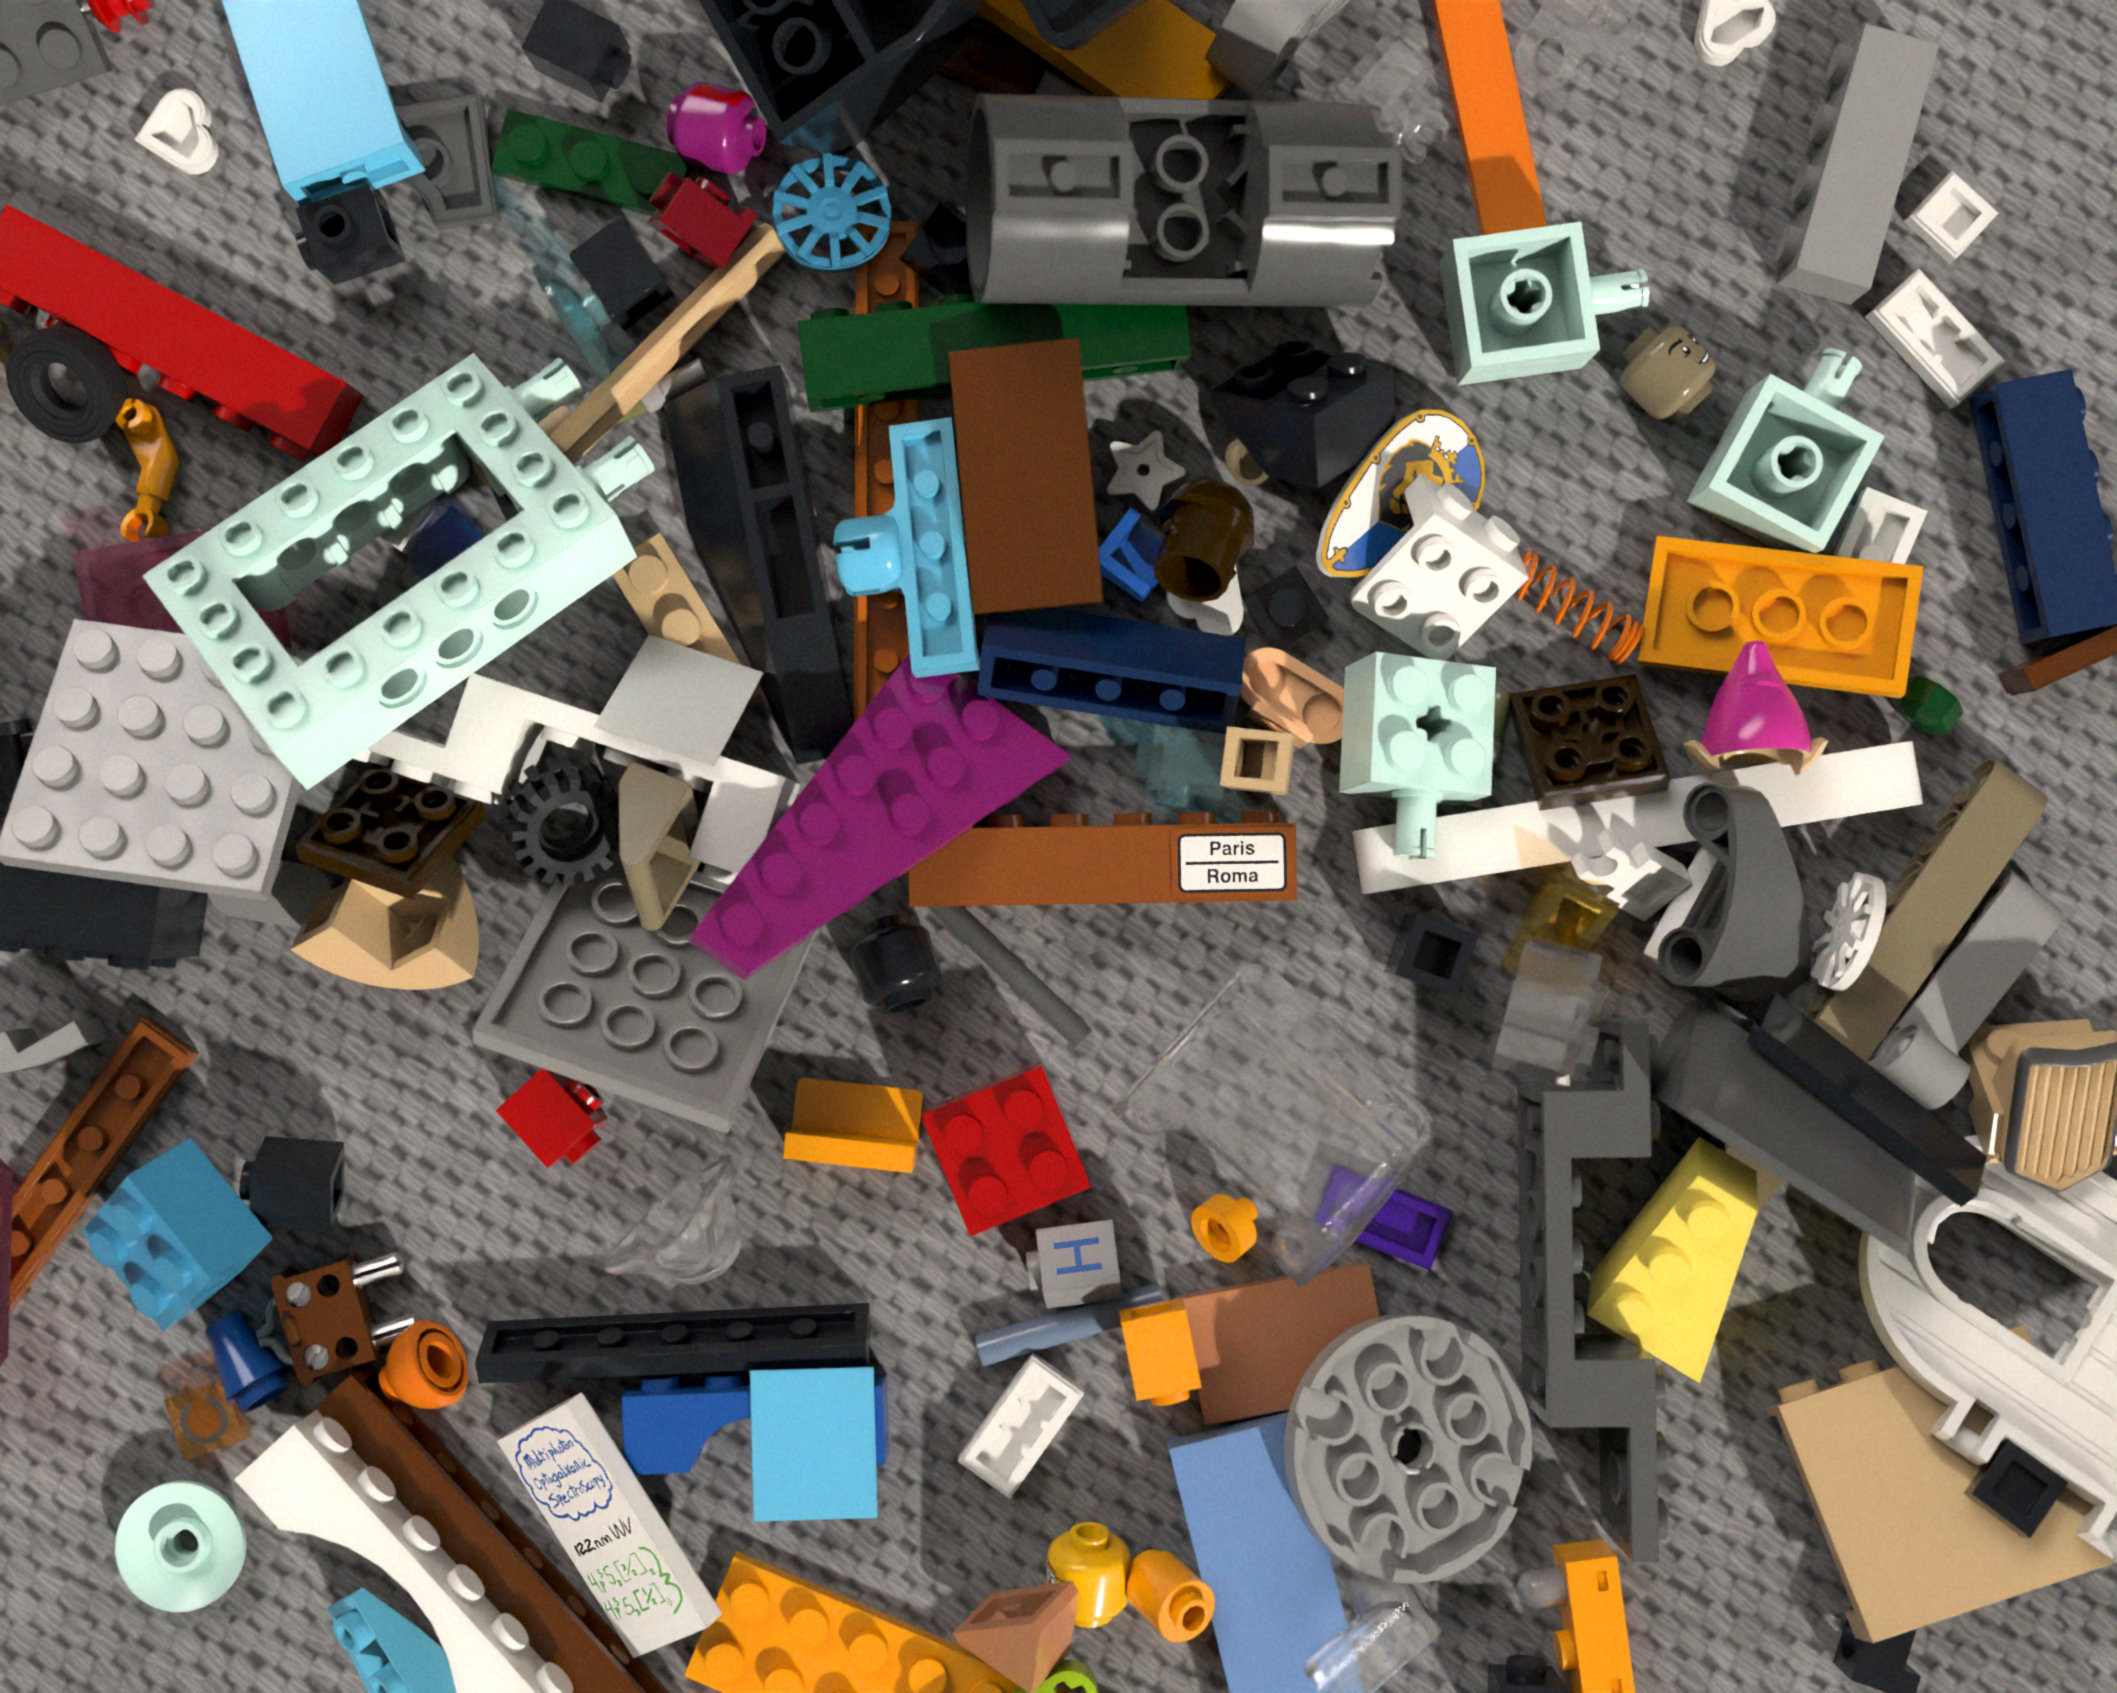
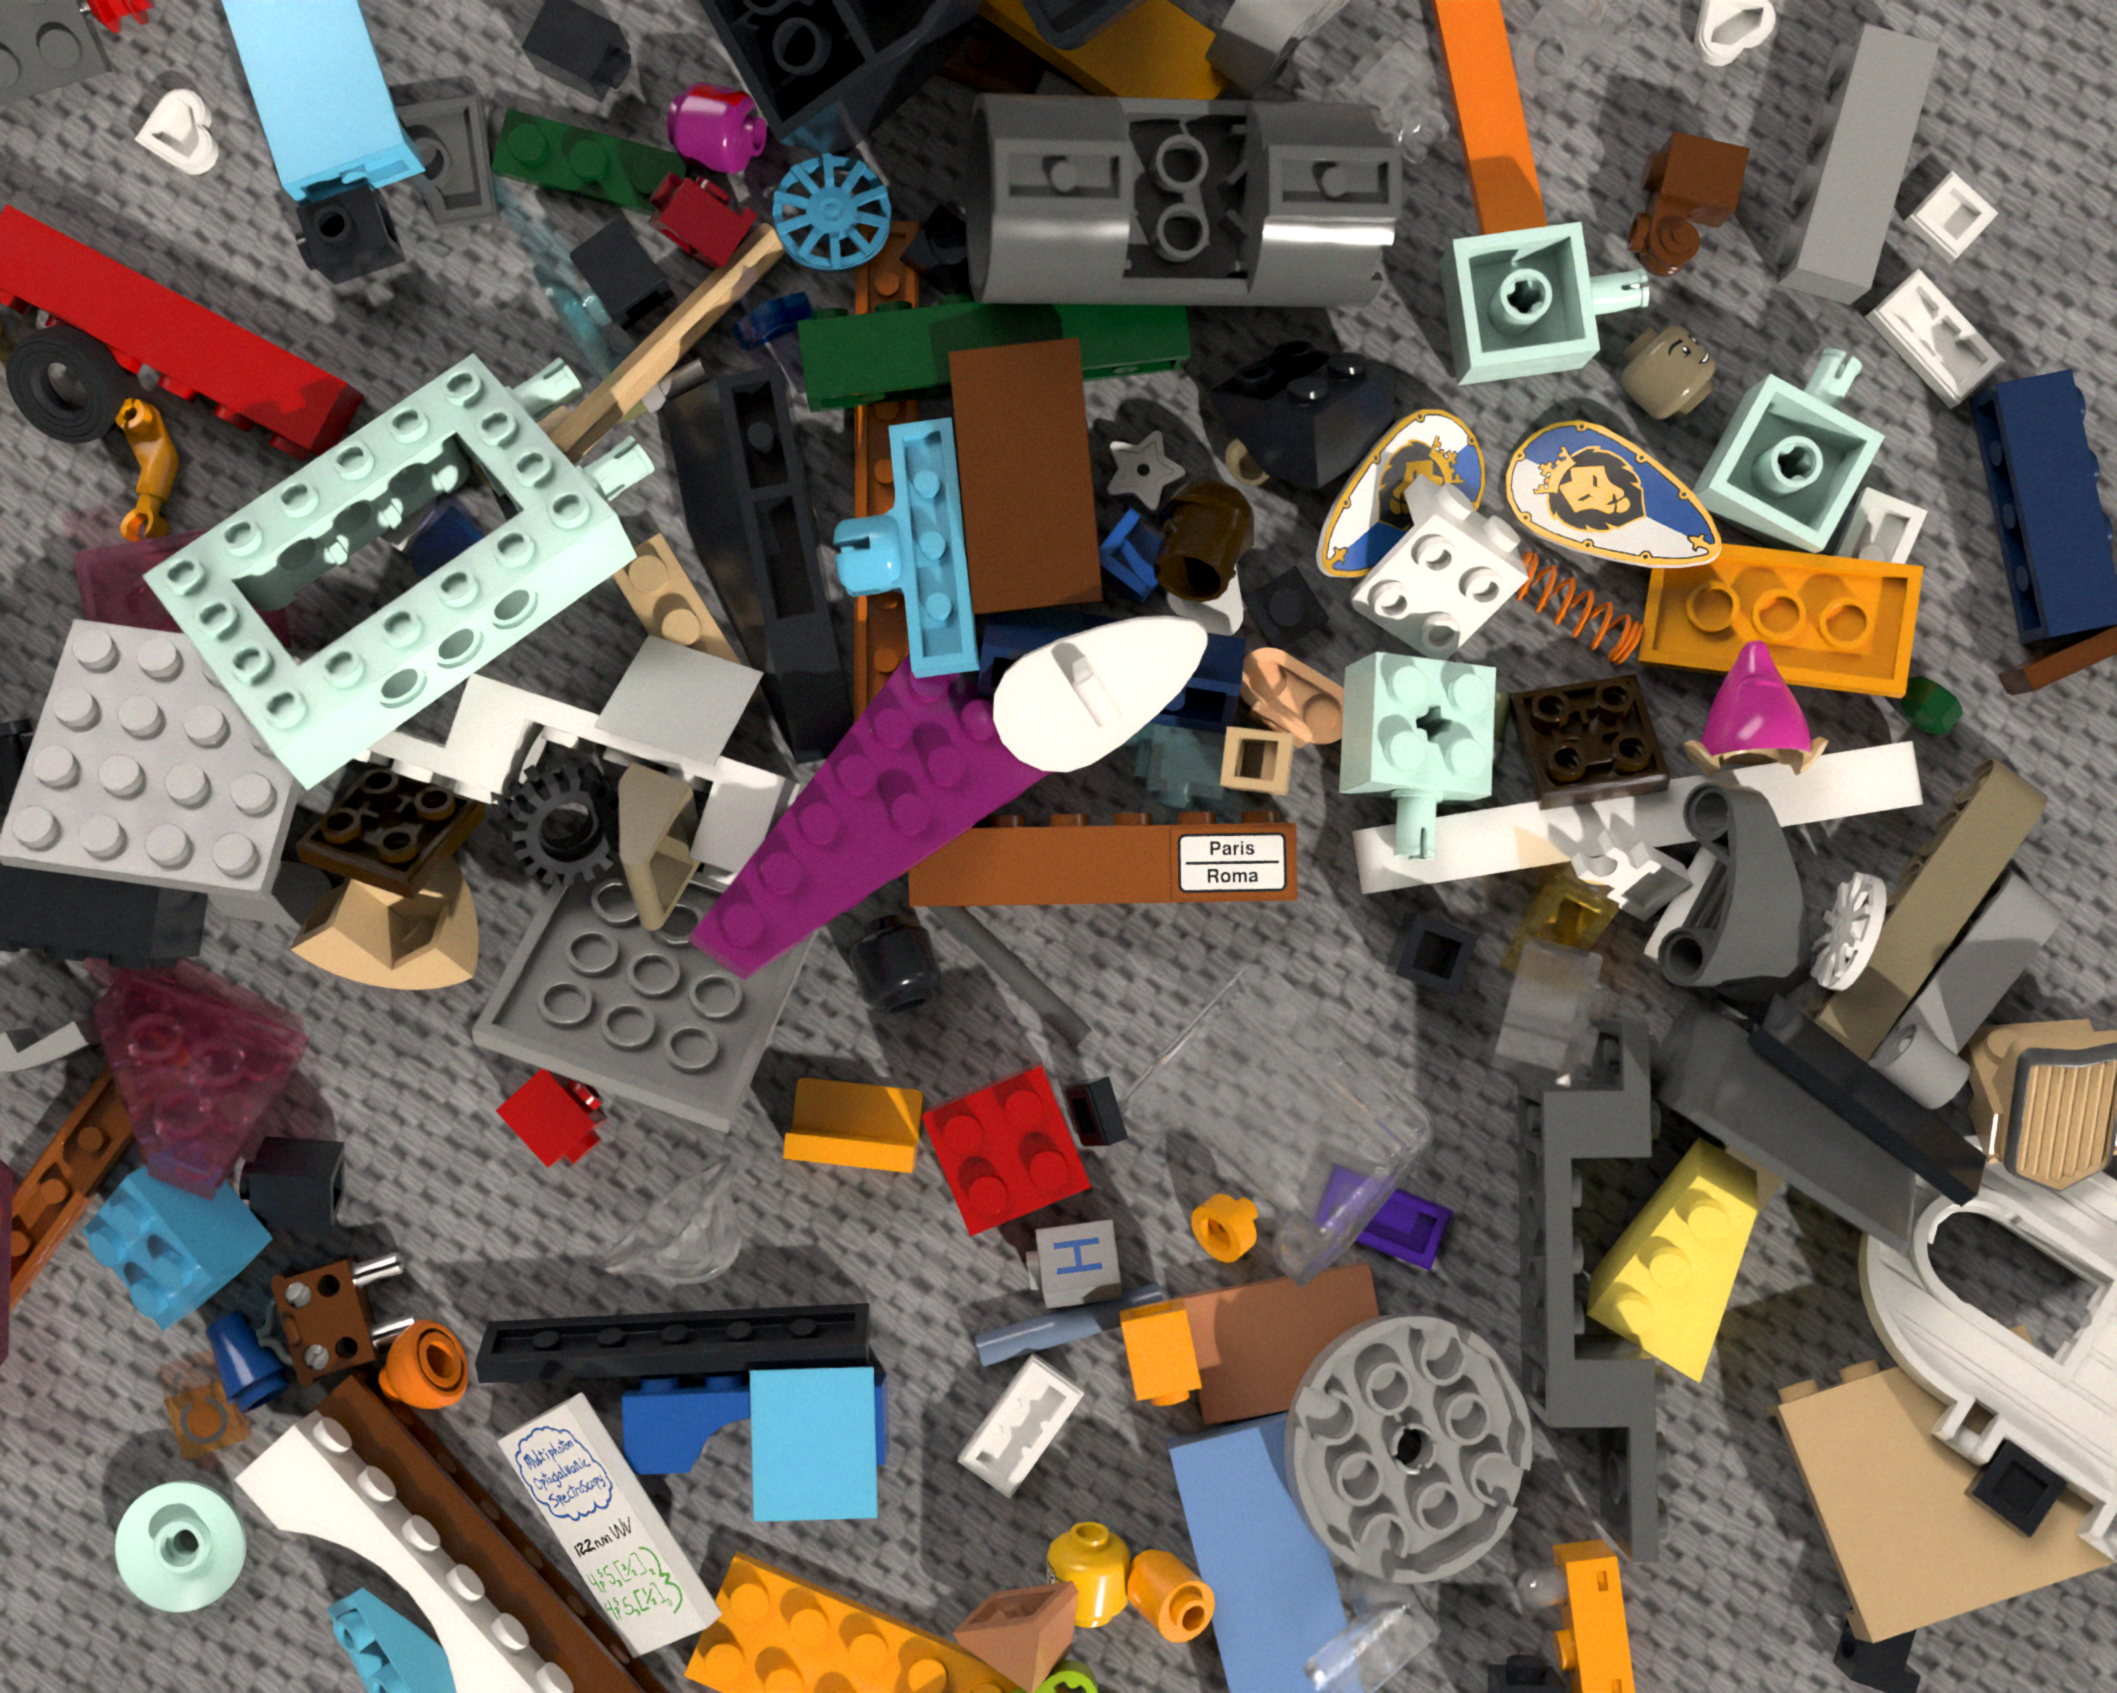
none -> clear pink plate [94,968,309,1201]
none -> clear blue tile [731,292,815,351]
none -> white shield [993,616,1207,772]
none -> black tile [1064,1076,1128,1147]
none -> shield [1506,420,1722,568]
none -> reddish brown brick [1627,131,1750,277]

